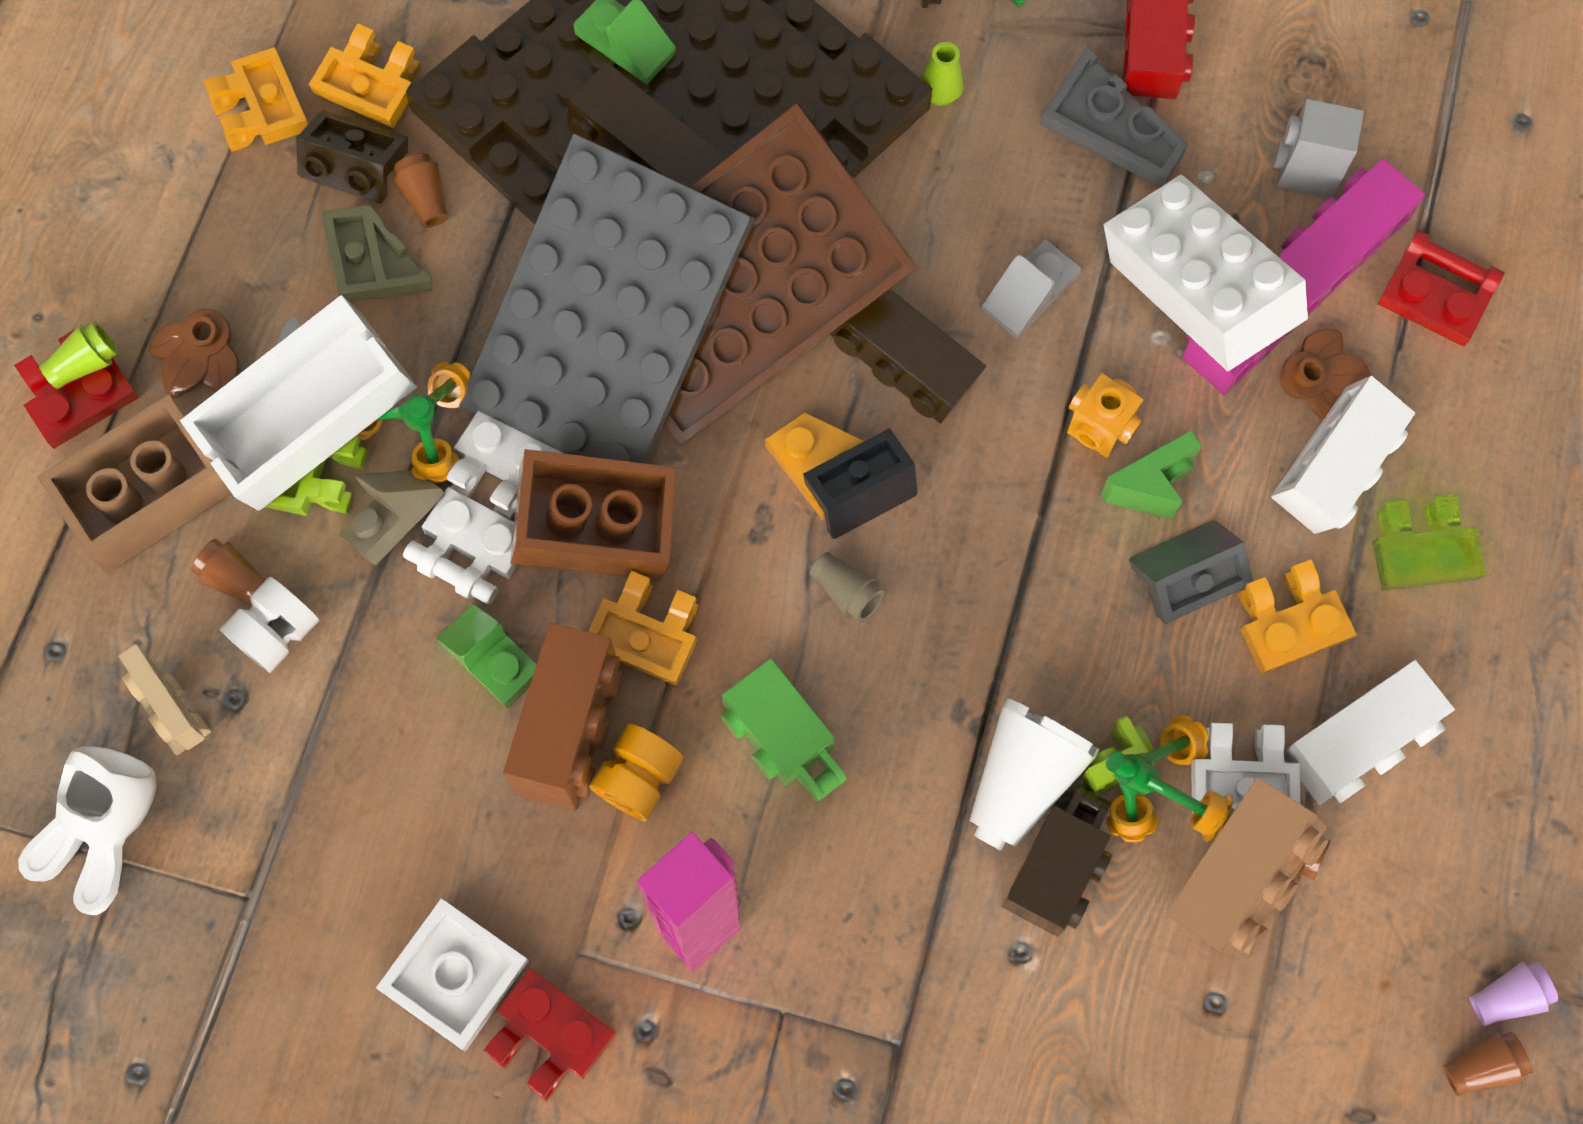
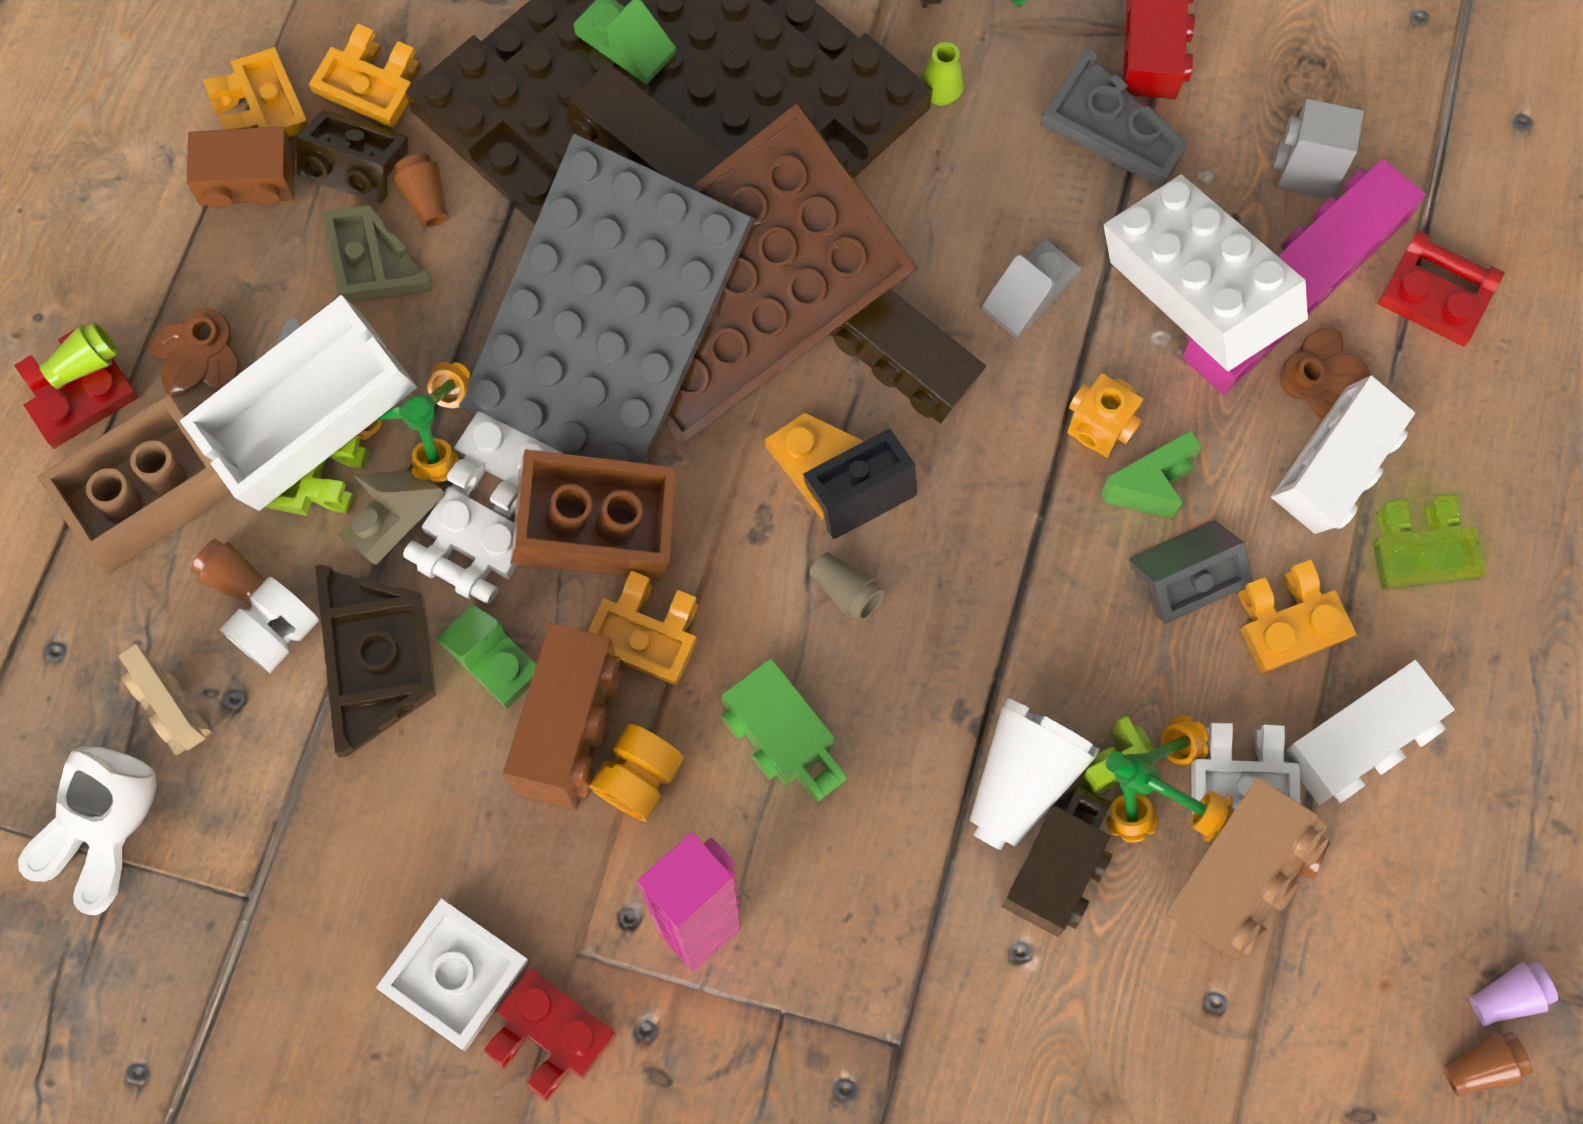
none -> dark orange brick [187,126,295,208]
none -> dark brown wing [315,565,436,758]

